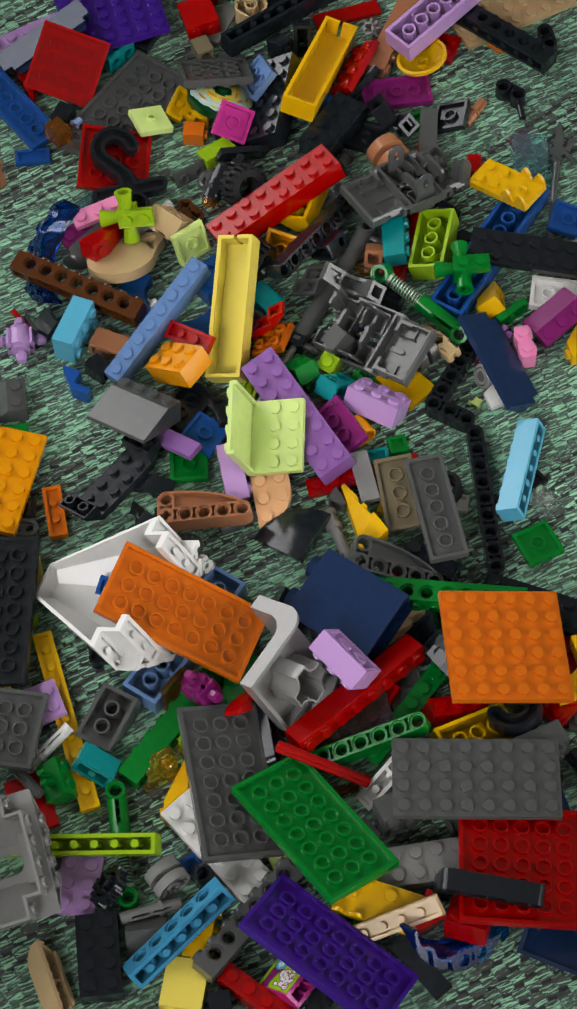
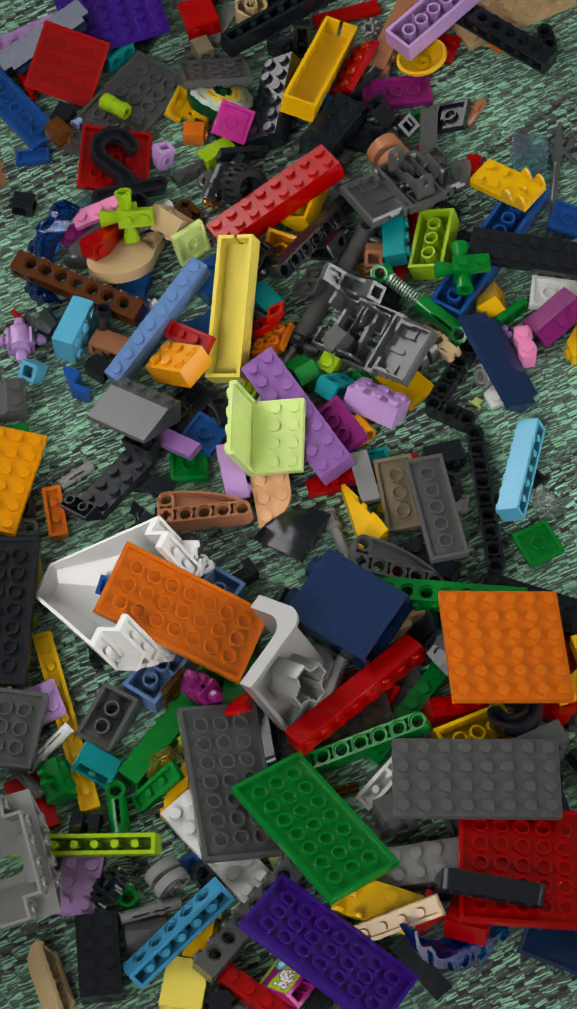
yellowish green plate [128,105,174,137] -> none
medium blue tile [243,54,277,102] -> none
red axle [275,741,371,788] -> none
lavender brick [308,629,381,690] -> none
dark grey slope [329,487,347,513] -> none
green plate [386,434,410,457] -> none
black beam [495,79,526,121] -> none
none -> black brick [9,191,37,218]
none -> medium azure brick [17,359,49,384]
none -> light grey pin [57,461,95,490]
none -> black wheel [69,809,103,834]
none -> black cone [94,303,112,331]
none -> lime piece [99,92,132,120]
none -> green plate [130,760,185,814]
none -> lavender brick [152,141,176,171]
none -> black panel [231,557,260,587]
none -> black brick [422,439,466,471]

